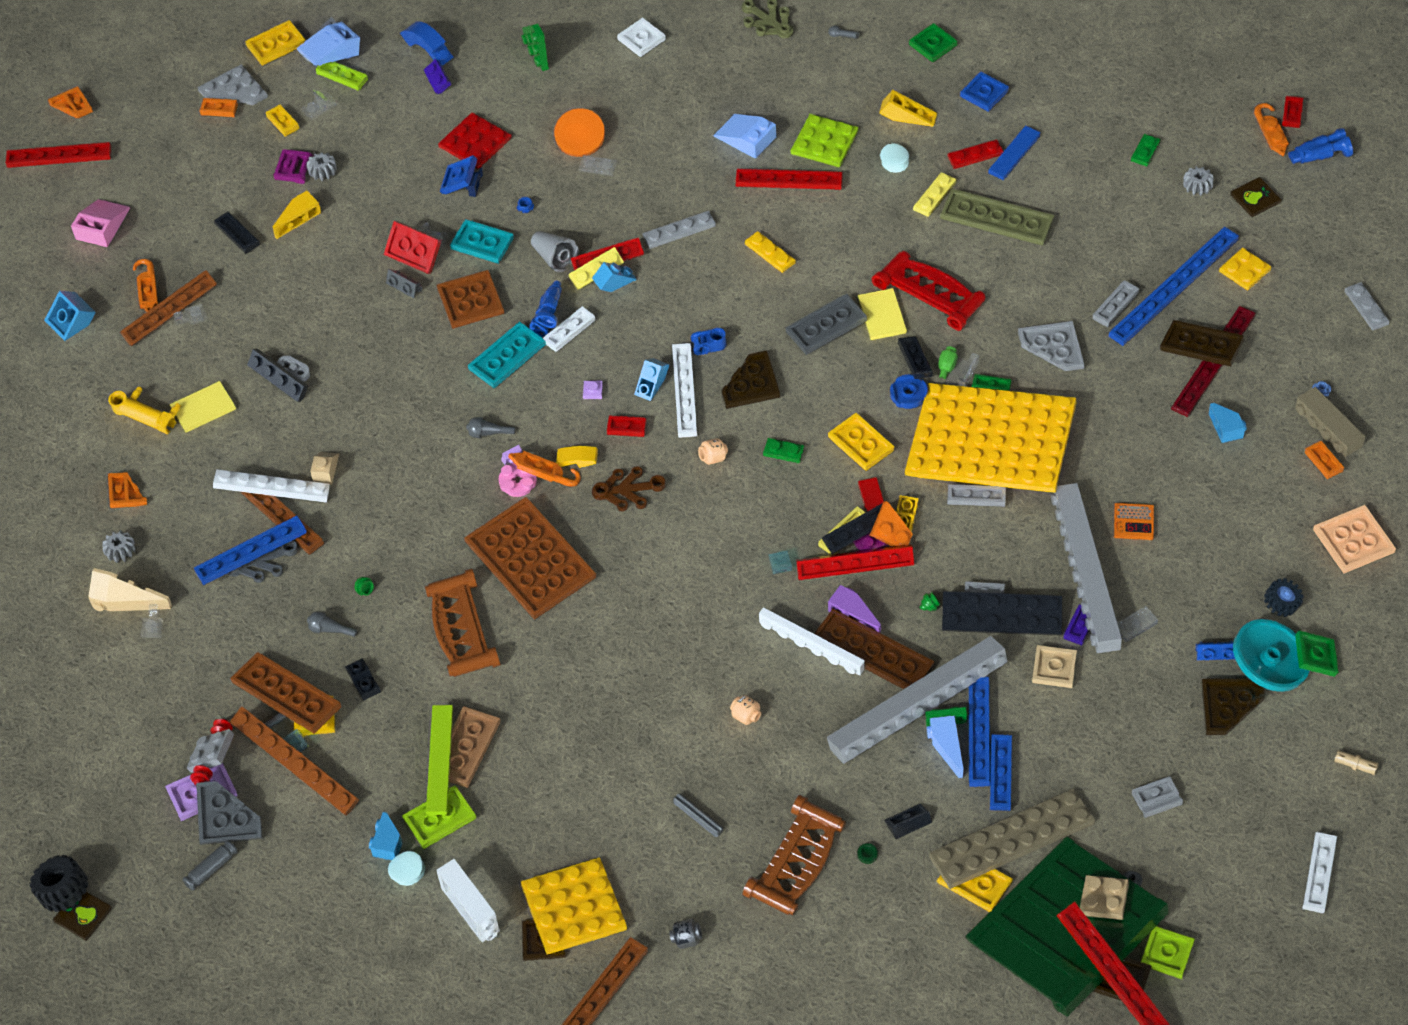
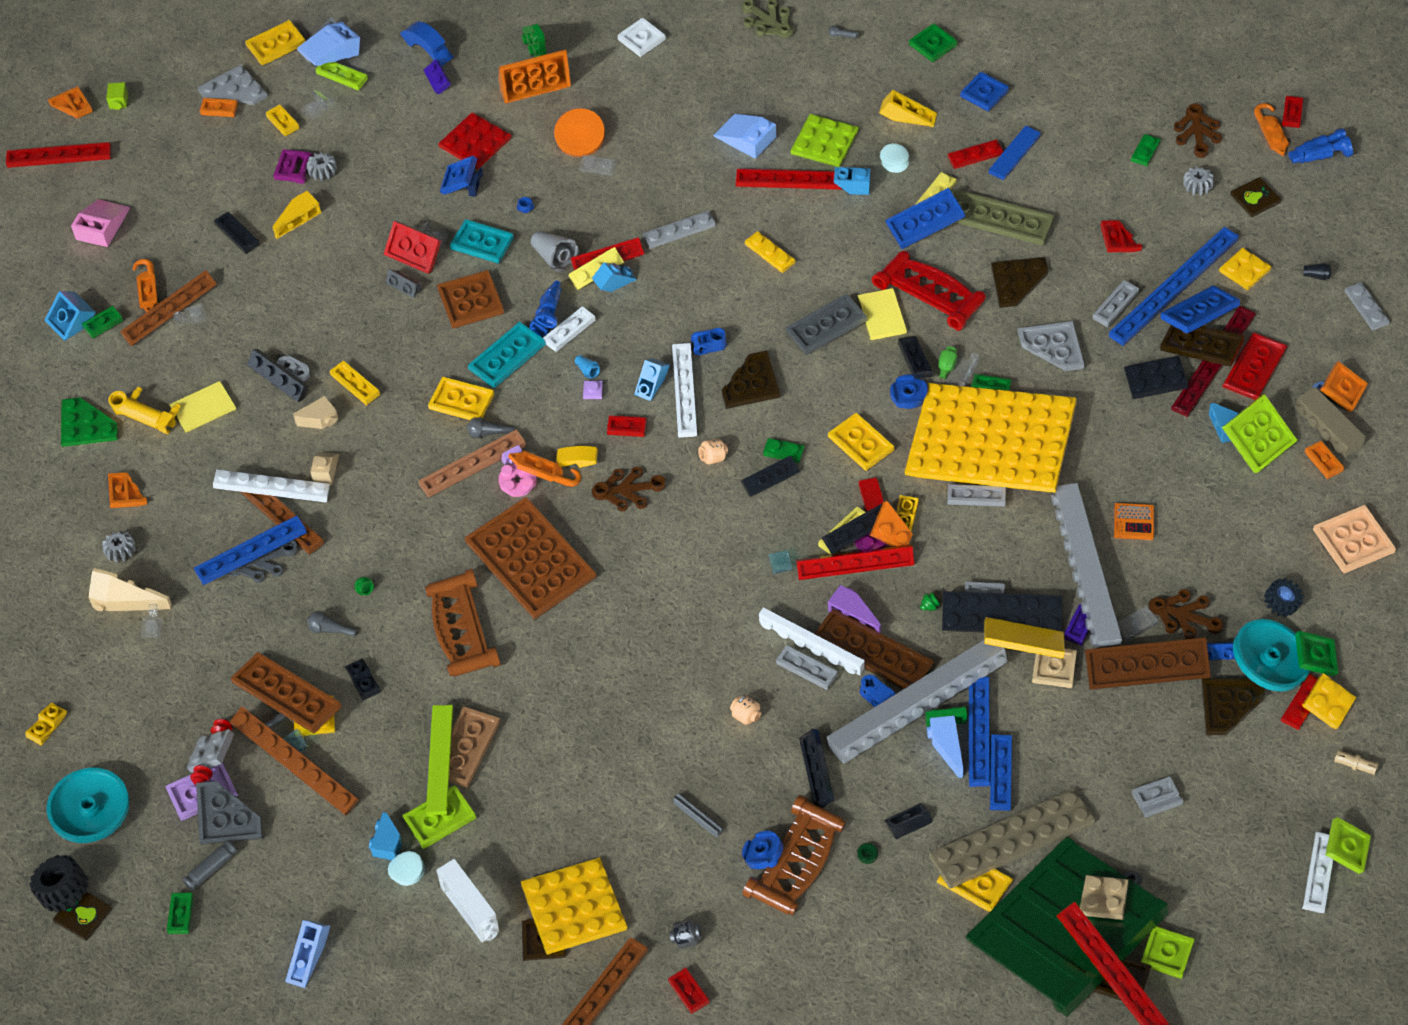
none -> yellow slope [26,702,67,746]
none -> teal dish [46,768,130,843]
none -> green plate [61,397,118,447]
none -> green plate [82,306,123,339]
none -> lime brick [106,82,128,110]
none -> green plate [167,893,194,934]
none -> light blue slope [285,920,330,988]
none -> tan slope [293,396,338,429]
none -> yellow plate [330,360,380,406]
none -> nougat plate [418,429,526,498]
none -> yellow plate [428,377,494,420]
none -> orange slope [498,50,571,104]
none -> dark azure cone [575,355,600,379]
none -> red plate [668,967,709,1014]
none -> black plate [741,455,800,497]
none -> blue plate [742,831,783,869]
none -> light grey plate [776,645,838,690]
none -> black plate [799,729,835,808]
none -> dark azure slope [834,167,870,195]
none -> blue piece [860,675,895,707]
none -> blue plate [885,188,965,250]
none -> yellow tile [984,617,1065,658]
none -> dark brown plate [991,257,1048,308]
none -> reddish brown plate [1085,638,1211,690]
none -> red wing [1100,220,1142,253]
none -> black plate [1124,356,1188,400]
none -> reddish brown plant [1148,589,1223,639]
none -> blue plate [1161,285,1240,333]
none -> reddish brown plant [1174,103,1222,158]
none -> lime plate [1222,394,1298,473]
none -> red tile [1223,332,1287,400]
none -> red plate [1281,674,1318,730]
none -> yellow plate [1302,673,1356,729]
none -> black cone [1303,263,1331,281]
none -> orange plate [1320,361,1368,413]
none -> lime plate [1325,817,1371,874]

